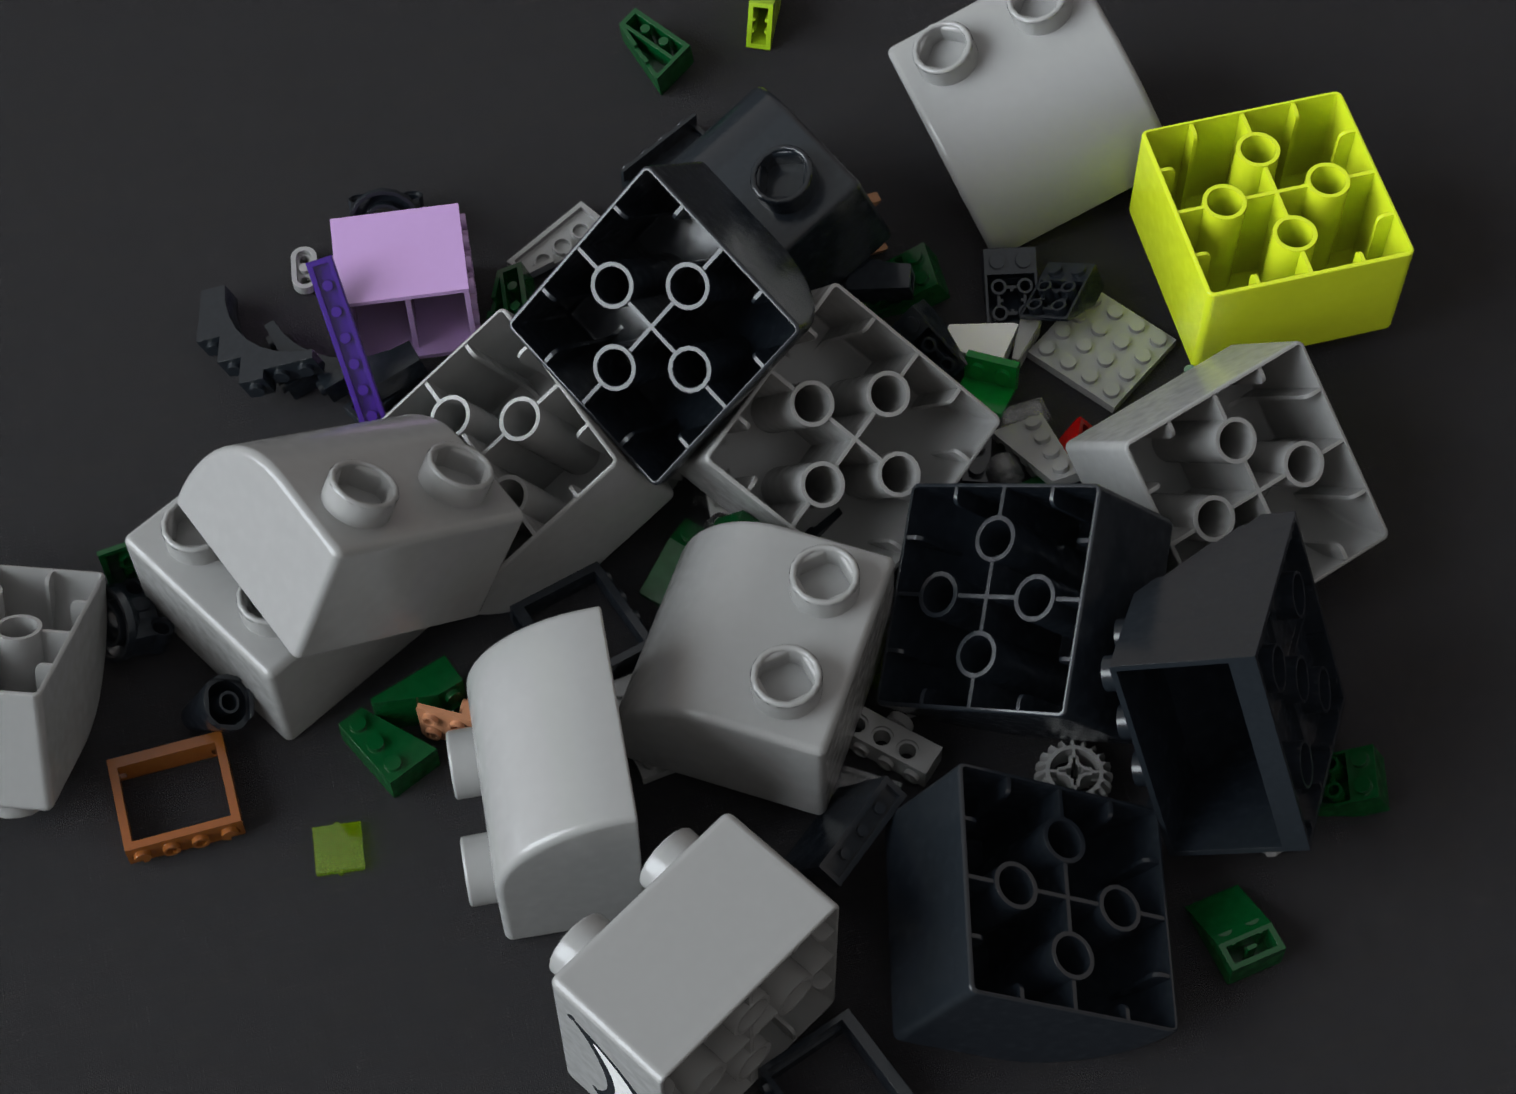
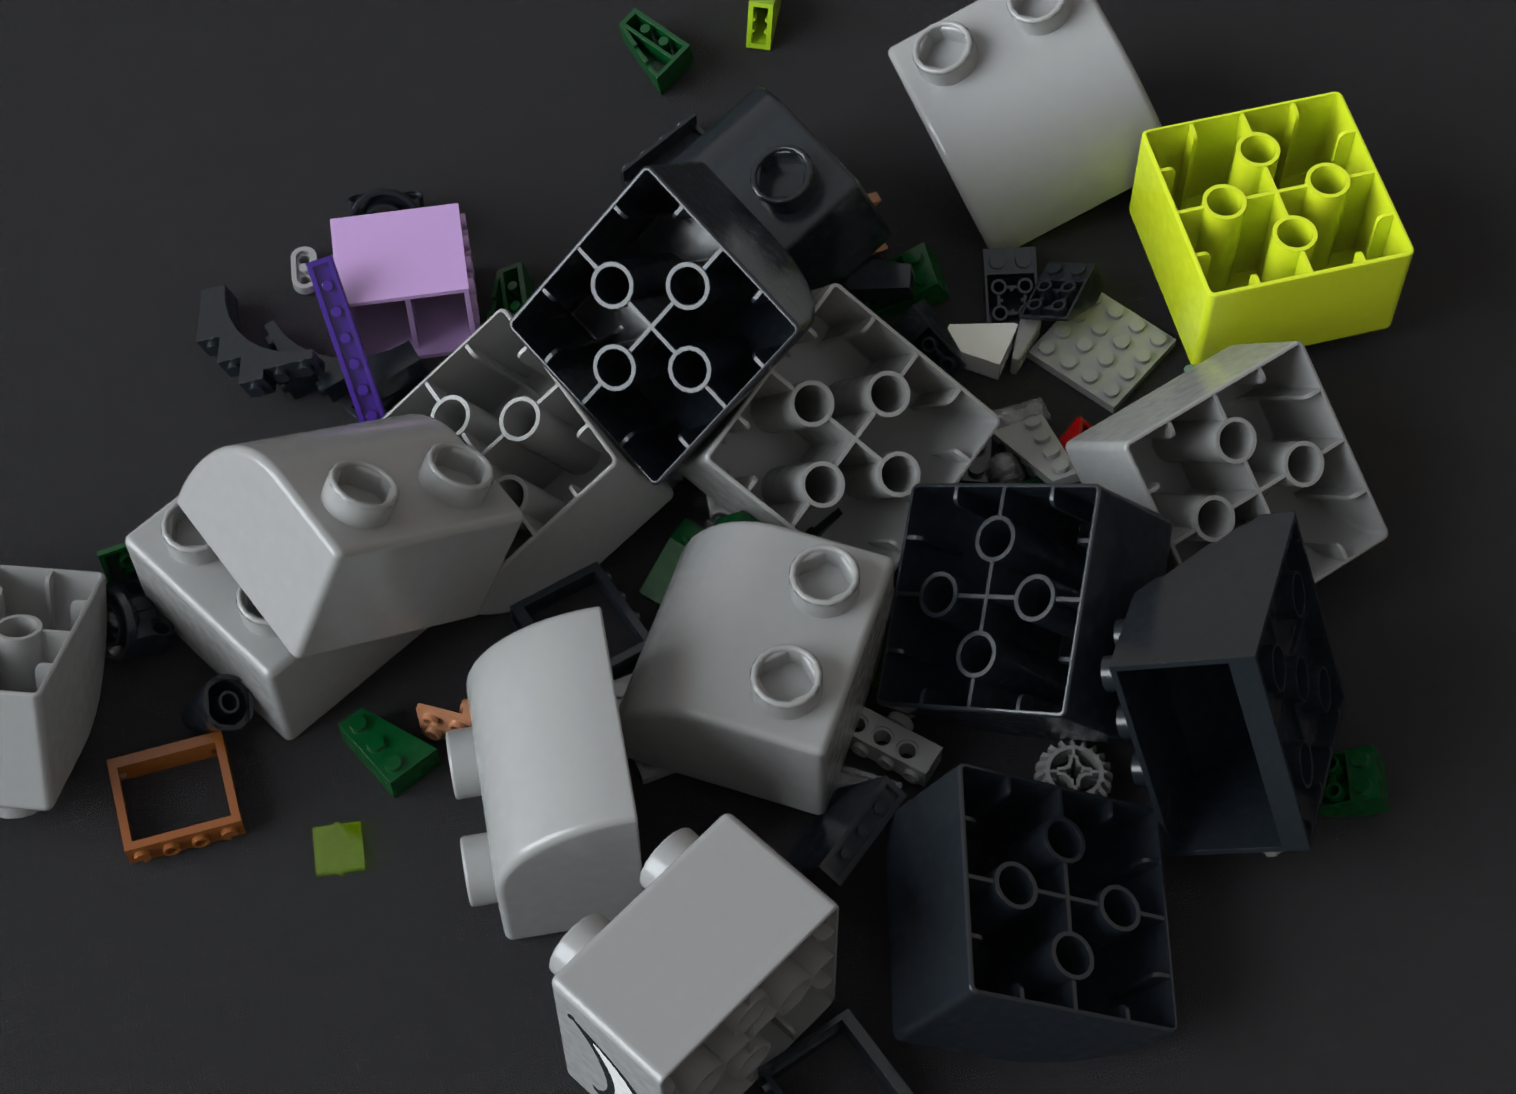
dark green slope [370,655,467,728] -> none
light grey wing [507,201,600,278] -> none
green bracket [960,350,1020,418] -> none
dark green slope [1185,885,1286,985] -> none

